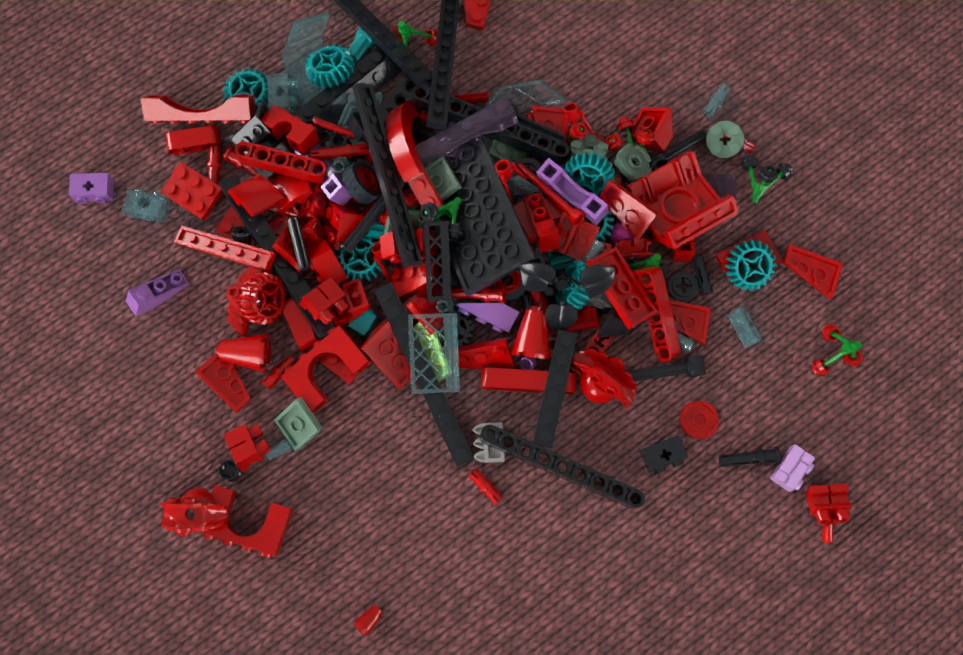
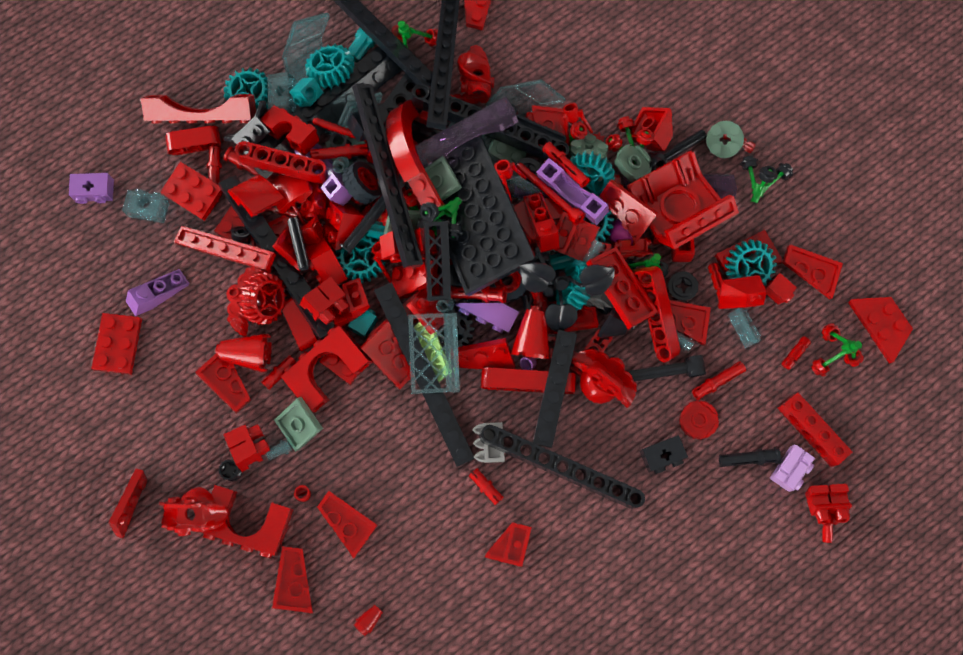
black pin [692,256,713,296] -> none
clear light blue pin [702,84,731,118] -> none
none -> red plate [91,313,142,375]
none -> red wing [108,468,147,539]
none -> red wing [272,546,313,613]
none -> teal brick [289,77,324,107]
none -> red hinge [294,485,311,502]
none -> red wing [317,491,378,559]
none -> red piece [457,45,494,98]
none -> red wing [485,522,532,567]
none -> red pin [542,142,590,188]
none -> red pin [691,361,746,400]
none -> red axle [708,263,724,299]
none -> red slope [718,275,767,309]
none -> red brick [765,273,797,305]
none -> red brick [778,392,853,467]
none -> red axle [781,336,811,370]
none -> red wing [848,297,913,364]

